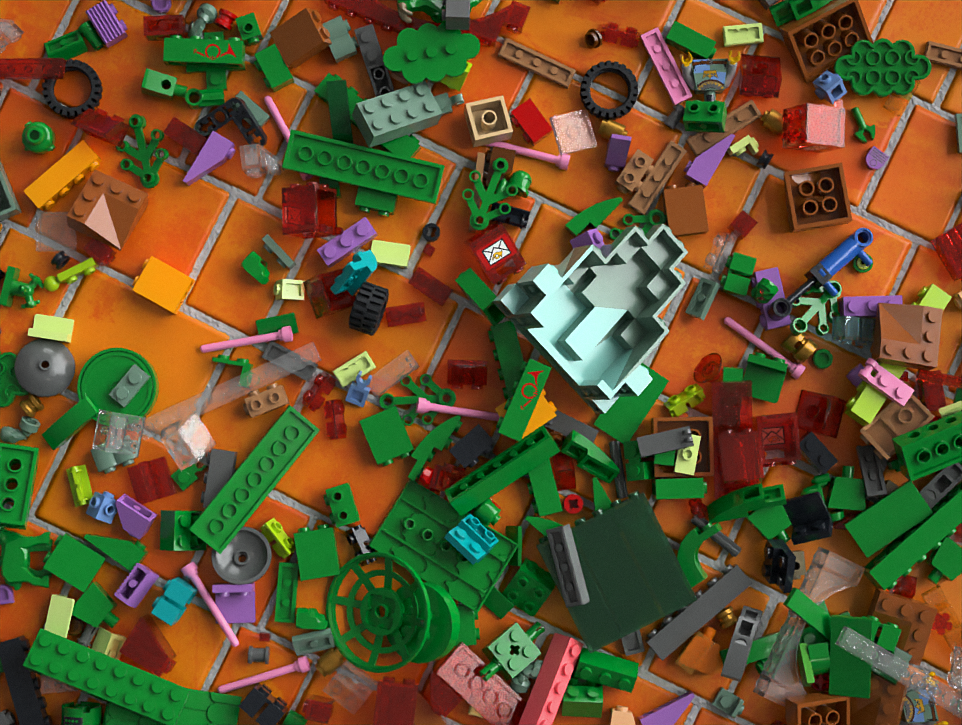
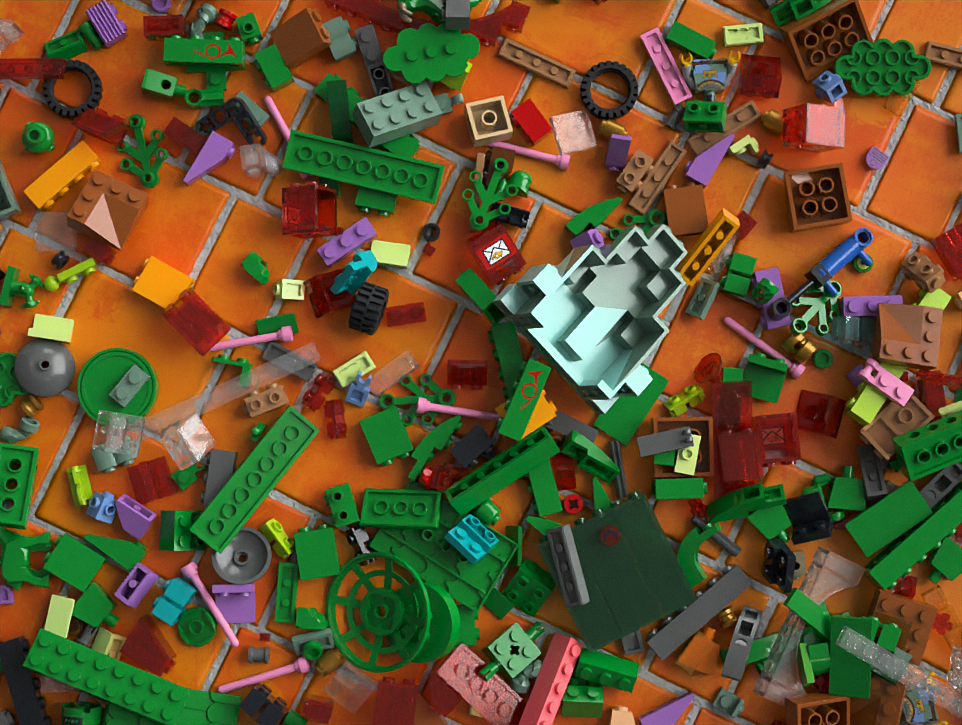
green slope [42,396,99,450] -> none
sand green plate [262,234,296,270] -> none
clear red slope [408,267,453,306] -> none
reddish brown plate [585,28,603,48] -> none
clear red hinge [601,22,641,48] -> none
green piece [623,440,655,481] -> none
black brick [793,432,838,474] -> none
green bar [851,107,875,144] -> none
none -> clear red slope [162,287,231,357]
none -> green tile [178,607,217,647]
none -> green bar [249,421,267,442]
none -> green tile [303,641,323,660]
none -> green tile [359,488,443,530]
none -> clear red tile [600,525,620,546]
none -> light orange brick [675,208,740,287]
none -> medium nougat brick [901,251,946,294]

